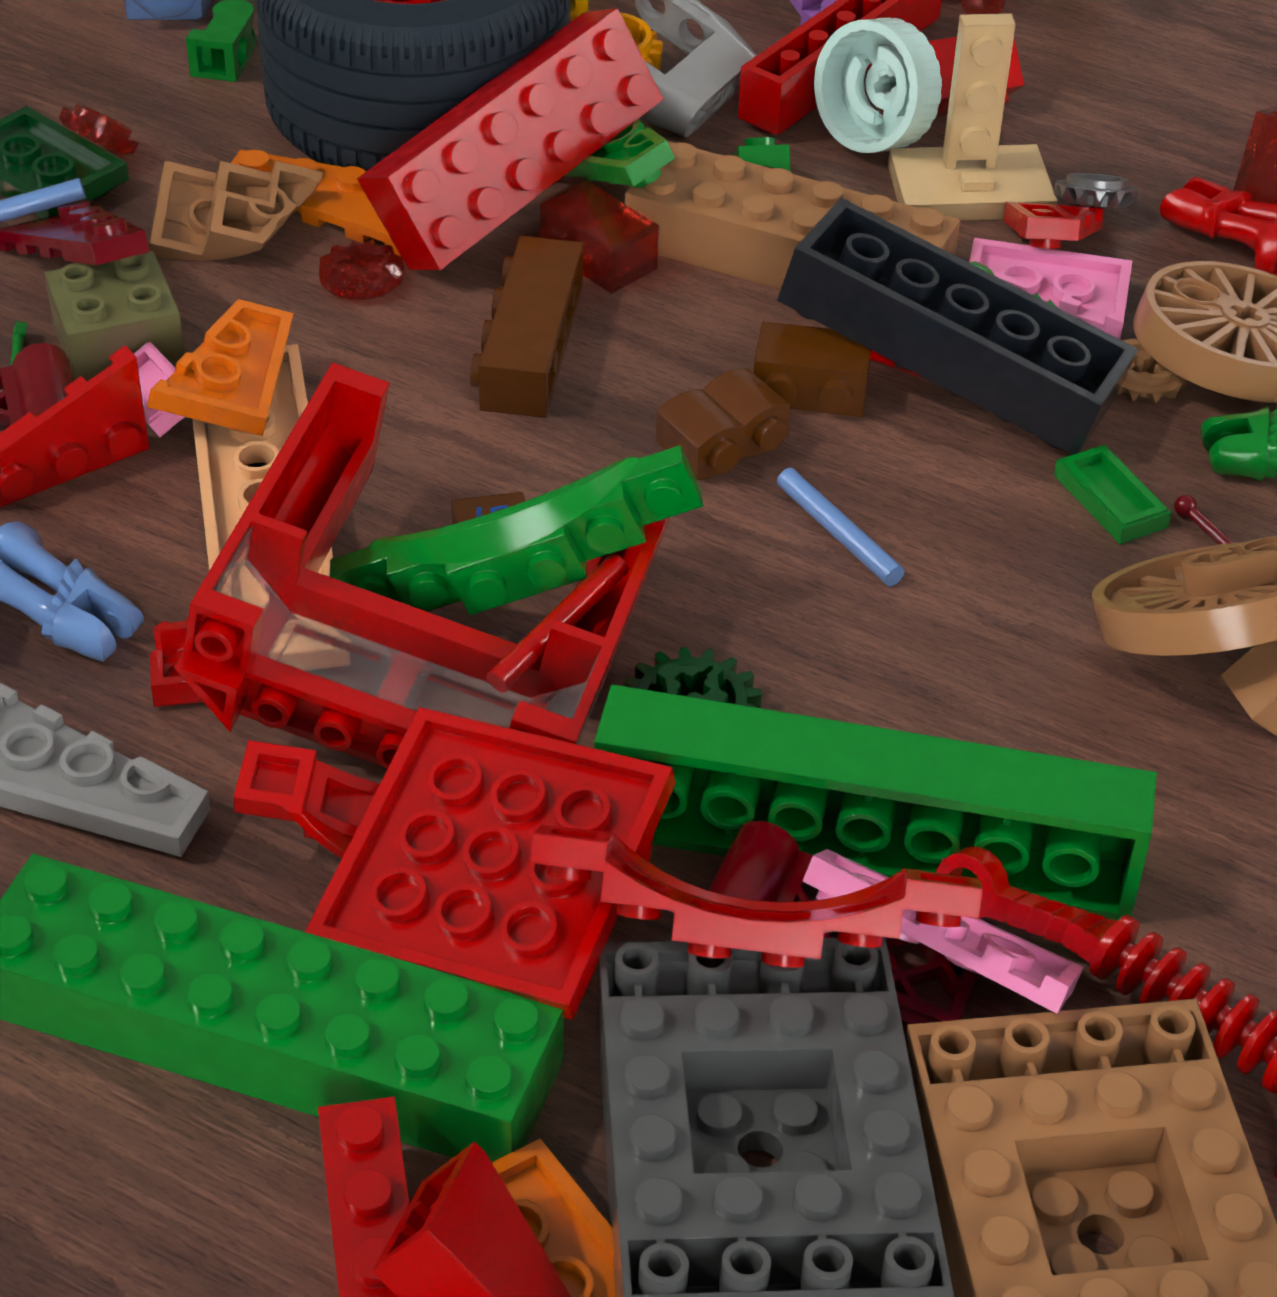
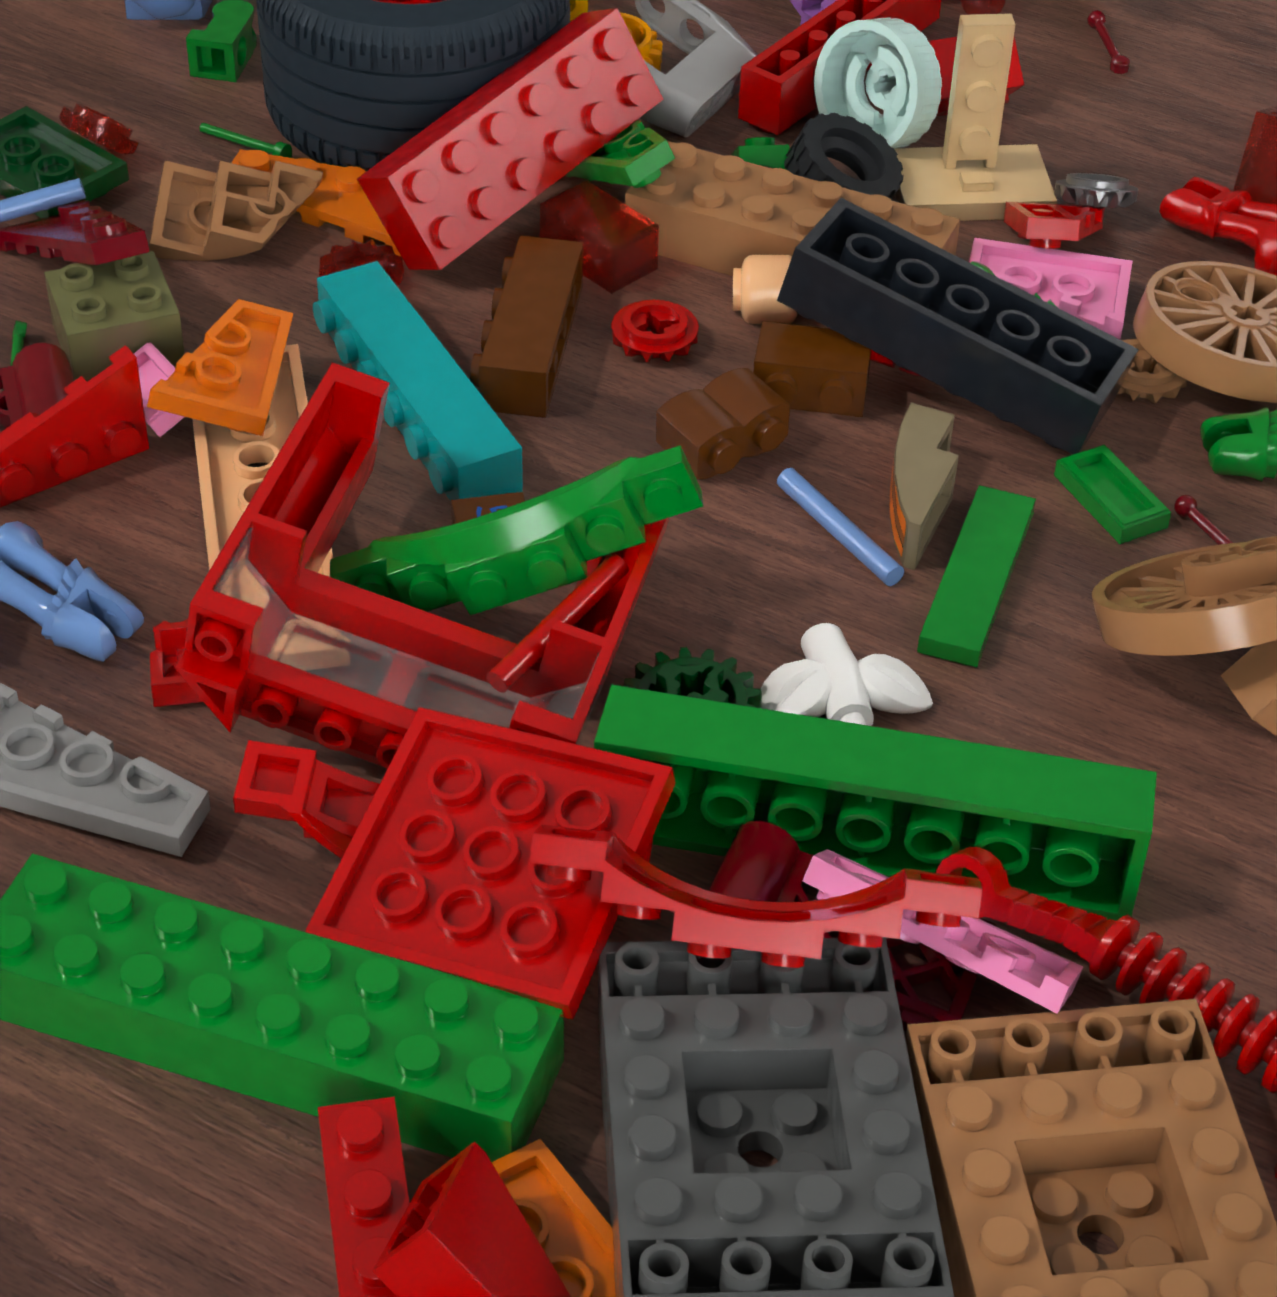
none -> green piece [199,122,292,158]
none -> teal brick [313,261,523,501]
none -> red gear [611,299,699,363]
none -> light nougat head [733,255,797,324]
none -> white plant [761,623,933,726]
none -> black tyre [784,113,904,199]
none -> dark tan slope [890,402,959,570]
none -> green tile [917,485,1036,667]
none -> dark red hinge [1087,10,1130,74]

